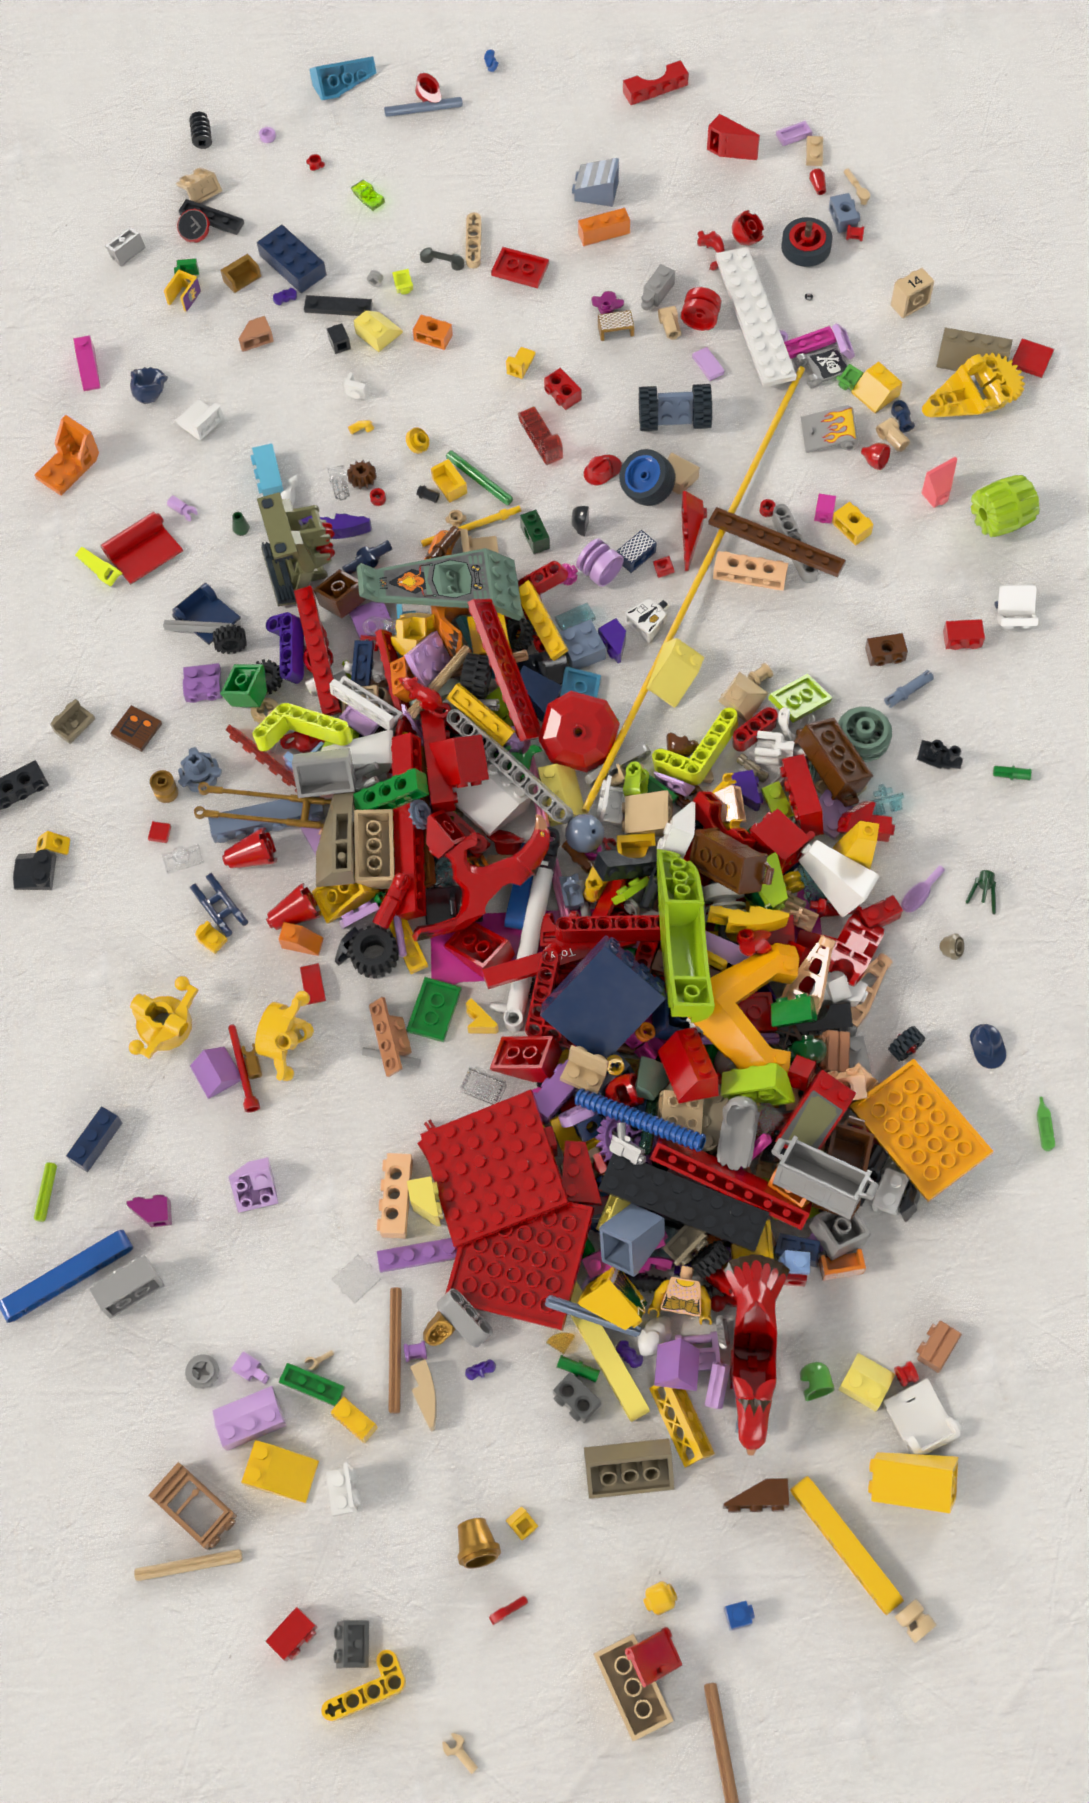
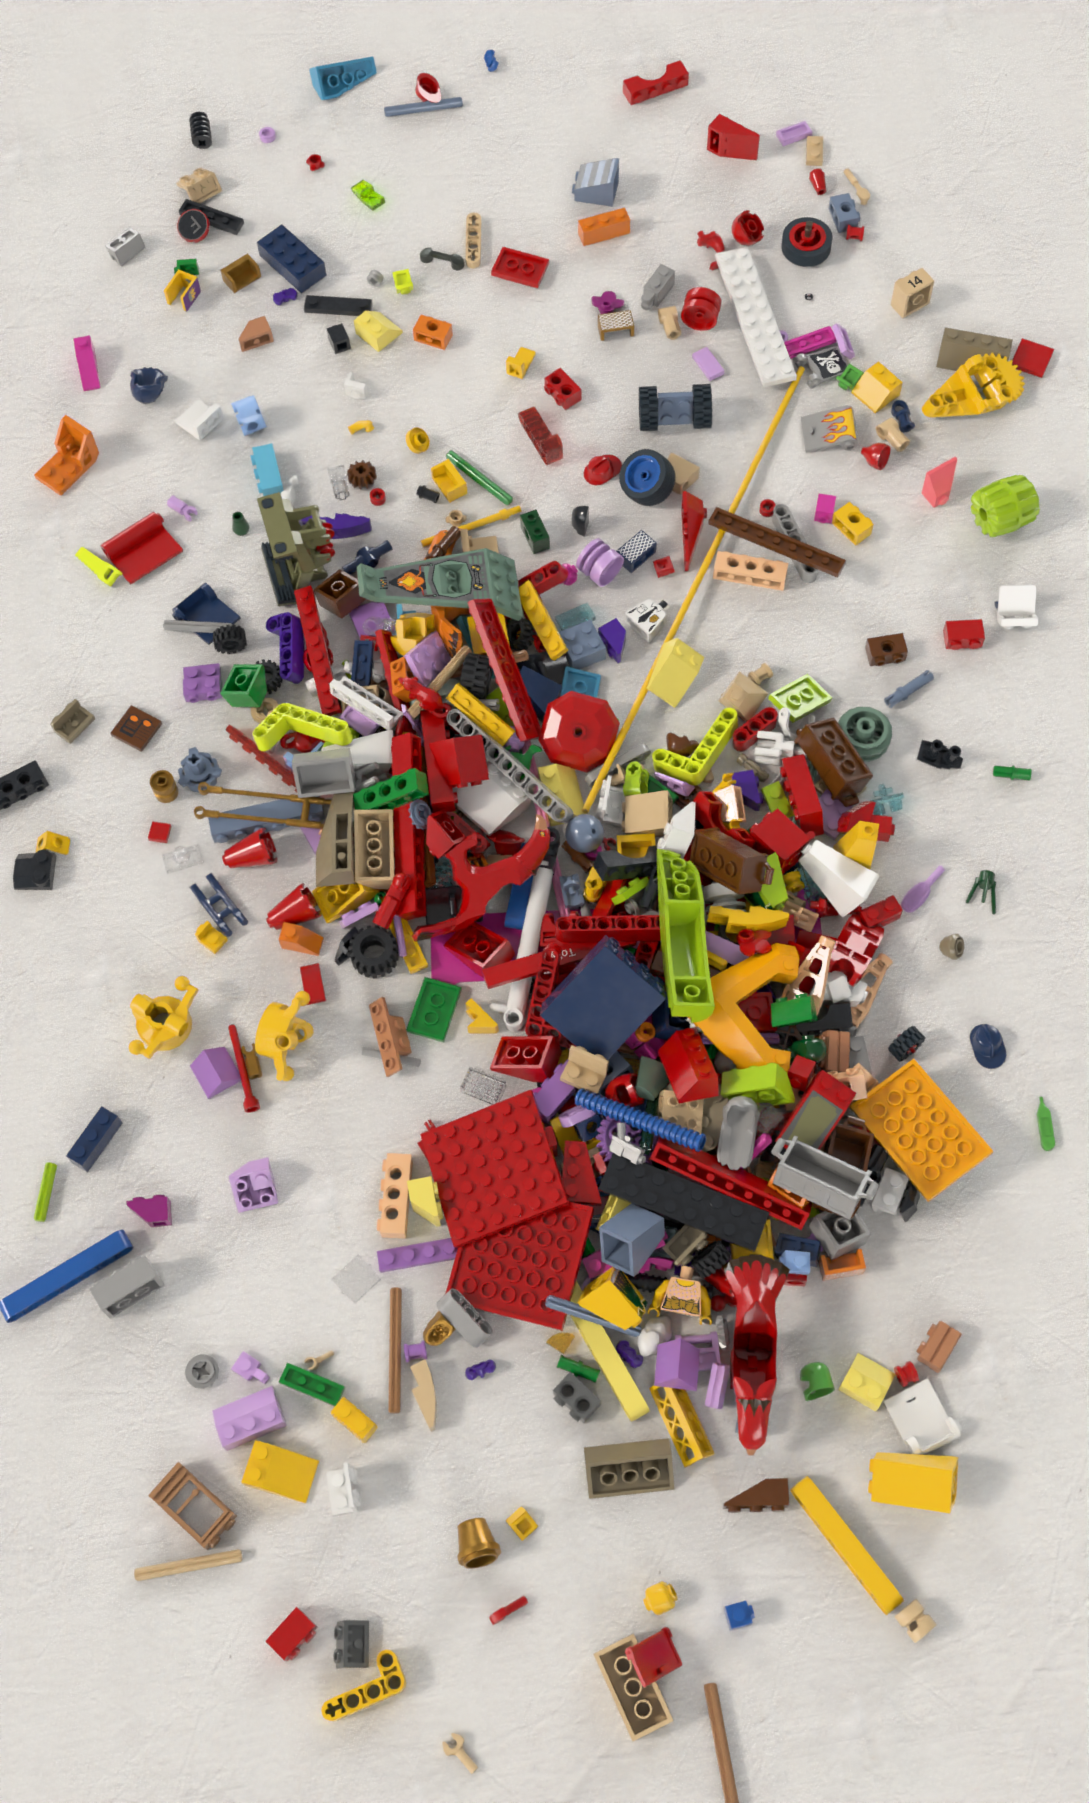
yellow bush [606,1055,625,1075] -> none
none -> light blue brick [231,395,267,436]

